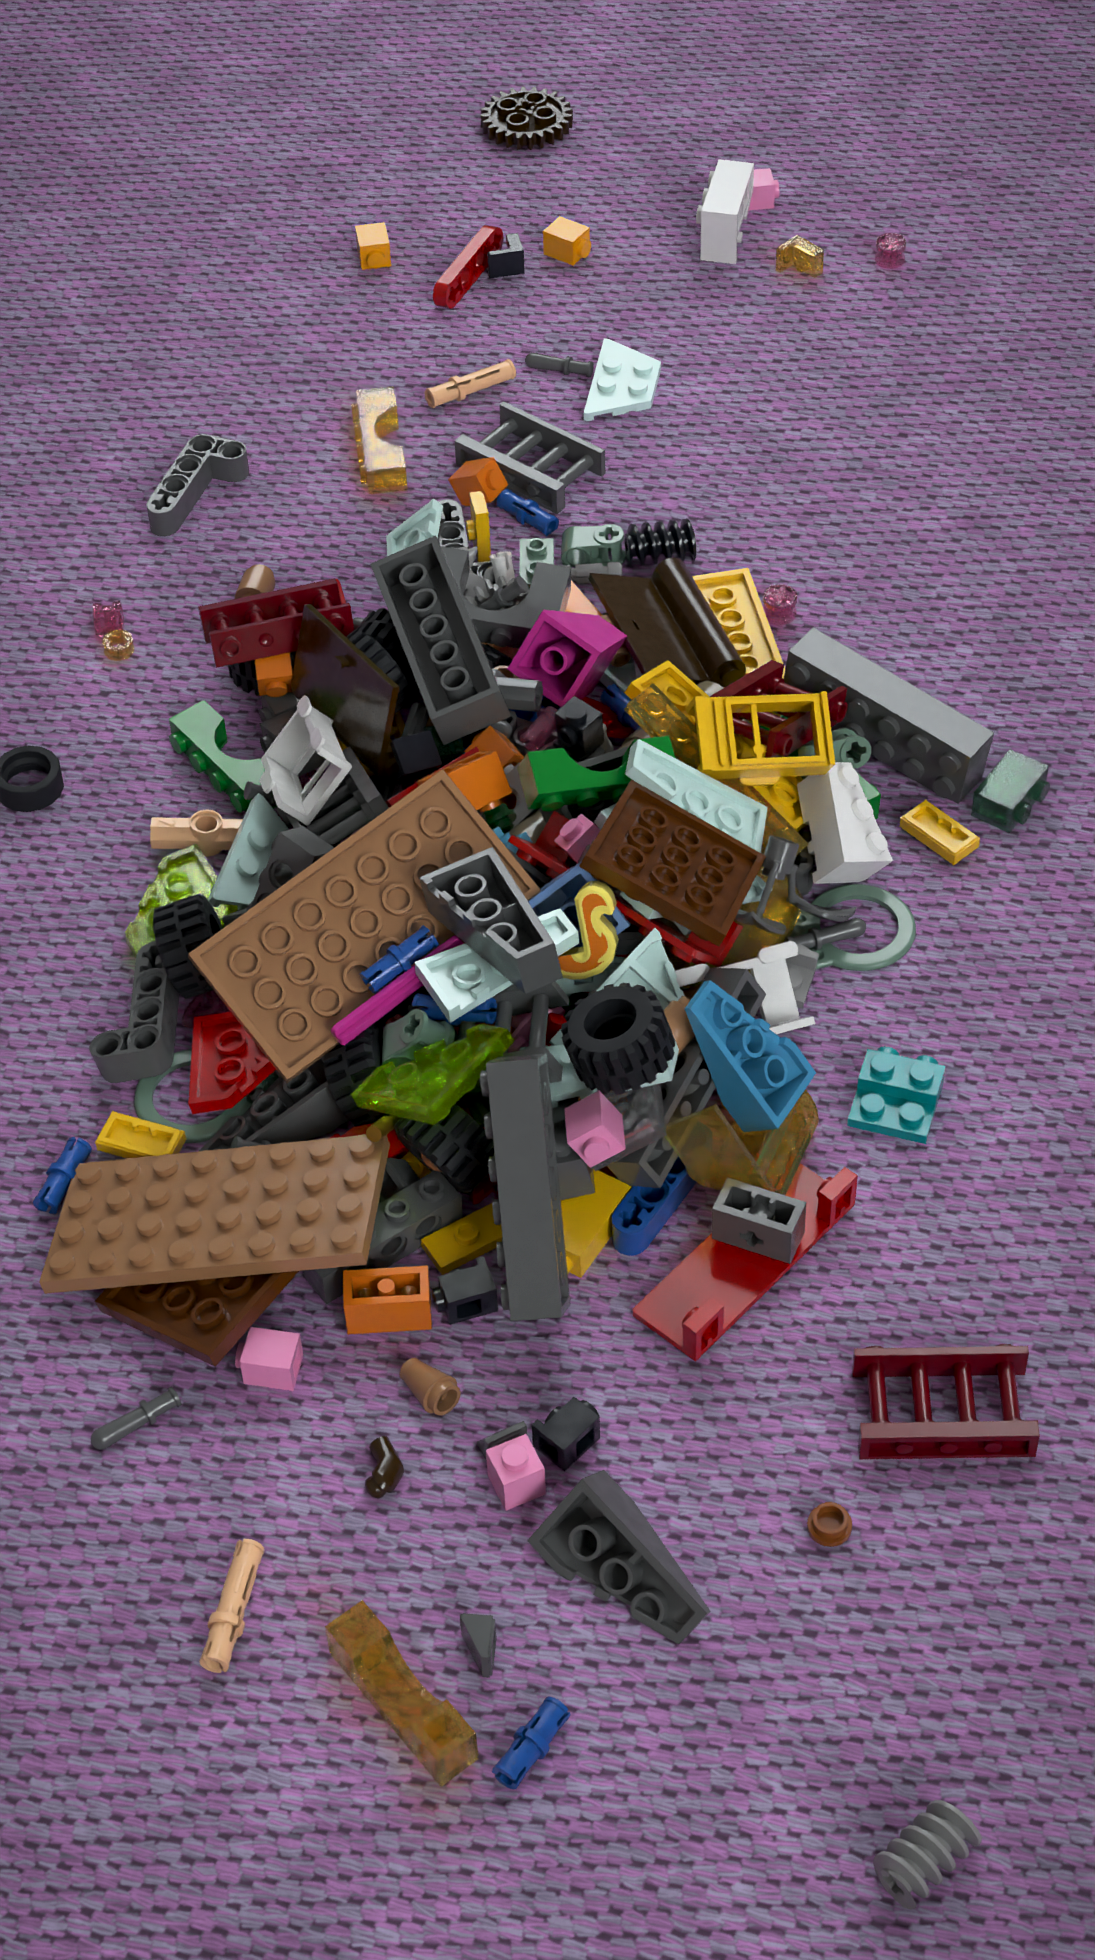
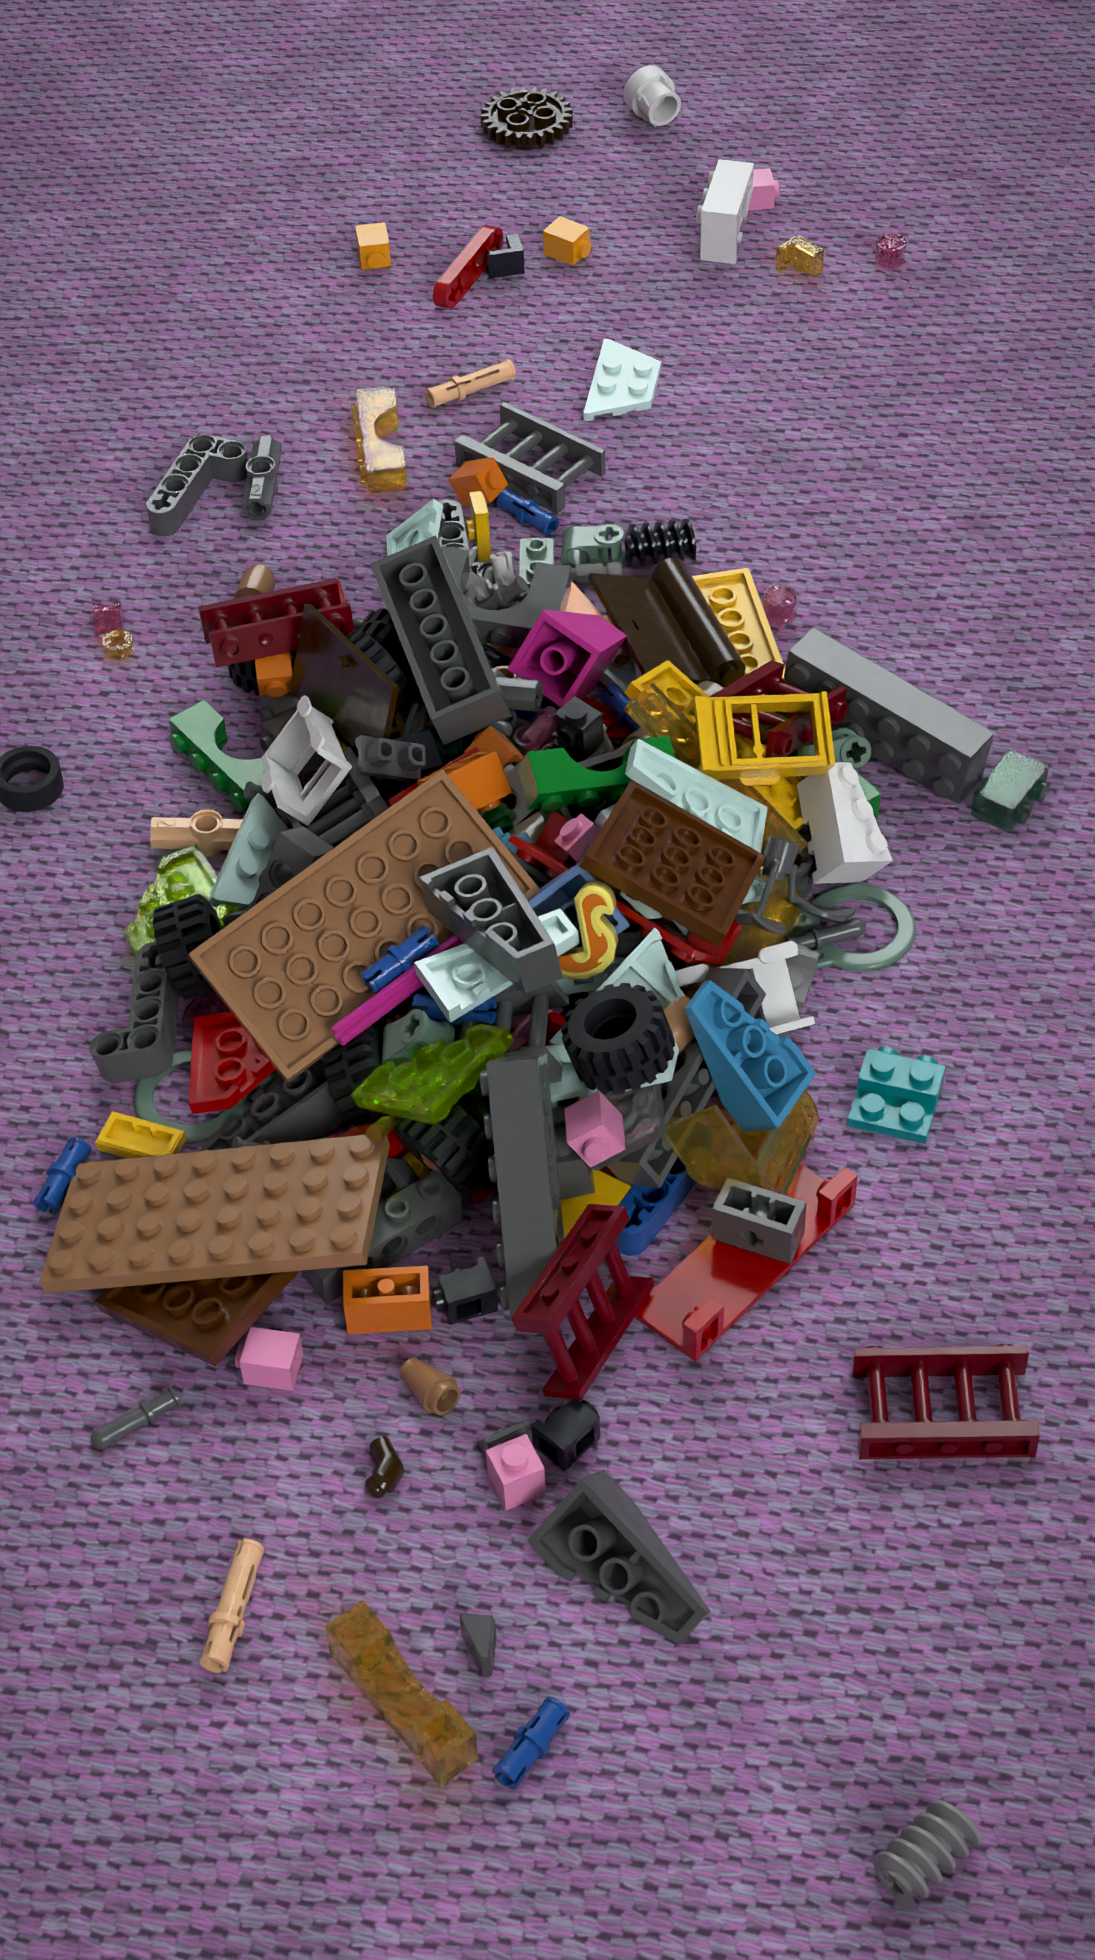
yellow plate [421,1203,502,1275] -> none
dark grey piece [525,353,594,377] -> none
dark orange plate [807,1502,852,1547] -> none
yellow plate [899,799,980,865] -> none
none -> dark grey piece [242,436,282,520]
none -> dark grey hips [355,735,426,783]
none -> dark red fence [511,1204,655,1400]
none -> white piece [623,65,681,127]

